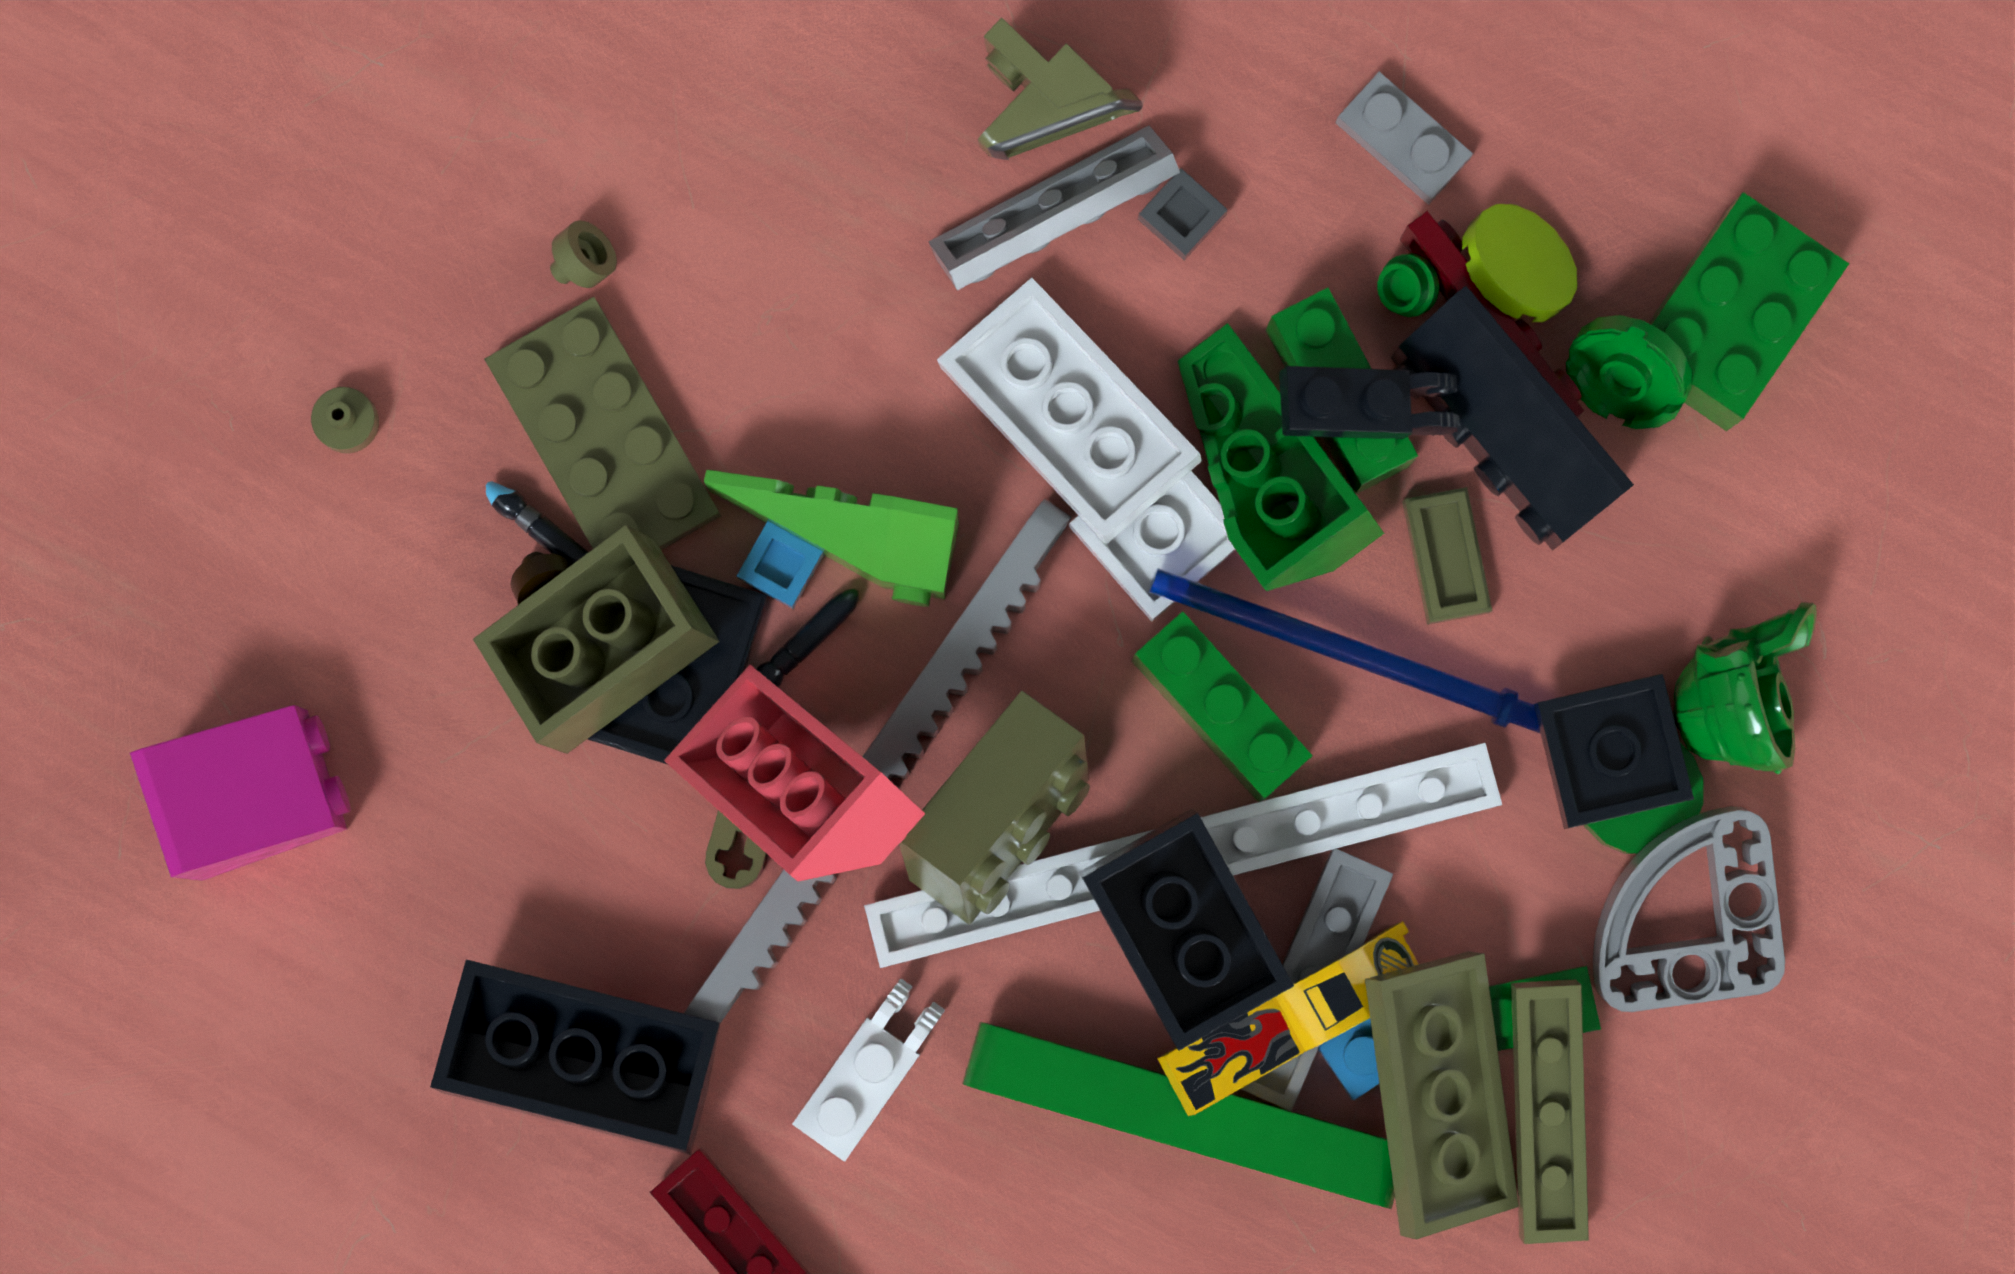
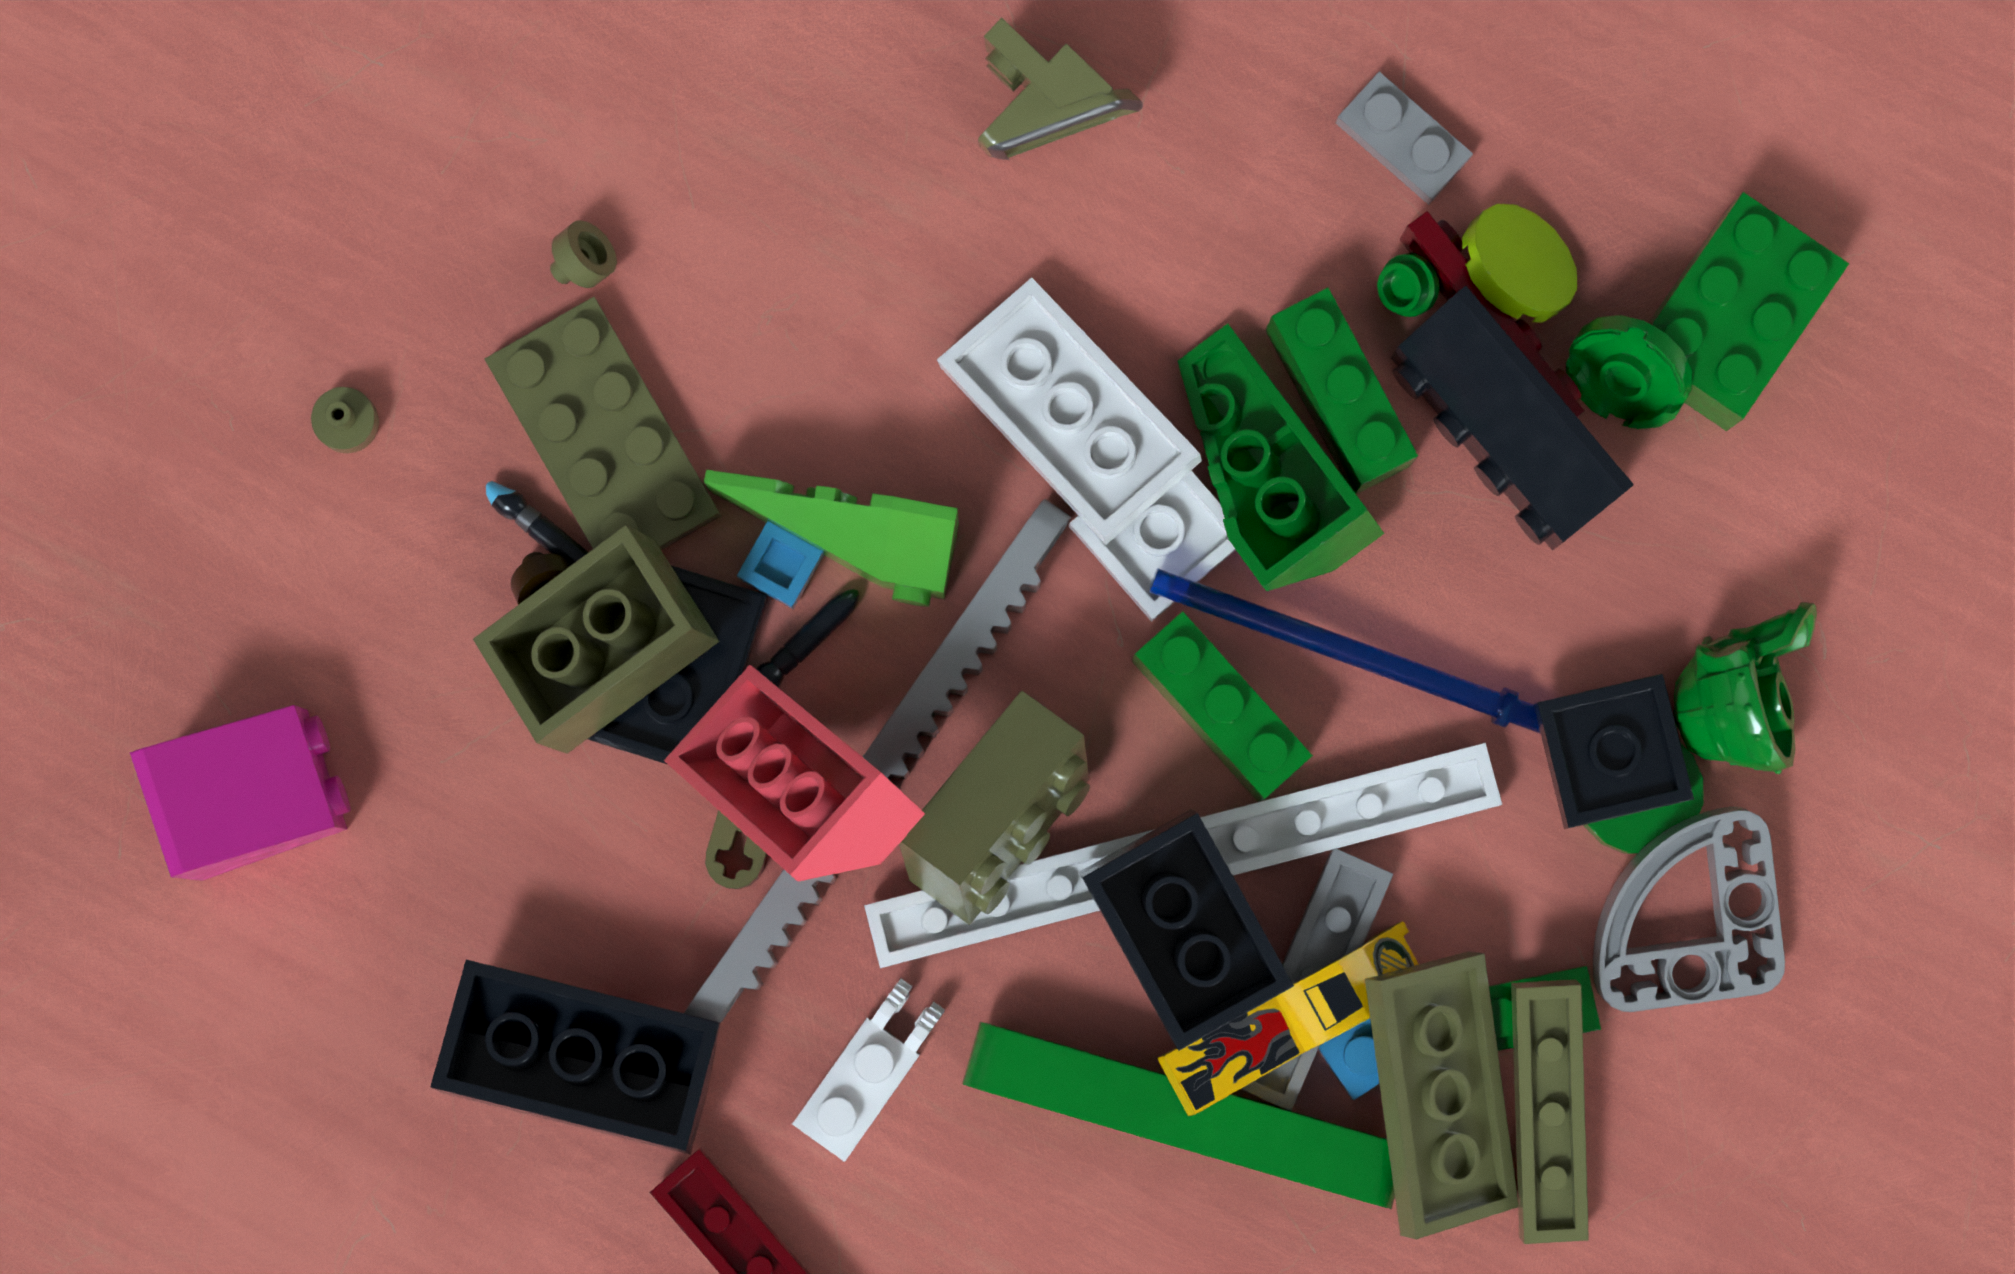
light grey plate [929,125,1180,290] -> none
dark grey plate [1138,168,1228,261] -> none
black hinge [1279,366,1460,439] -> none
olive tile [1402,487,1492,625] -> none

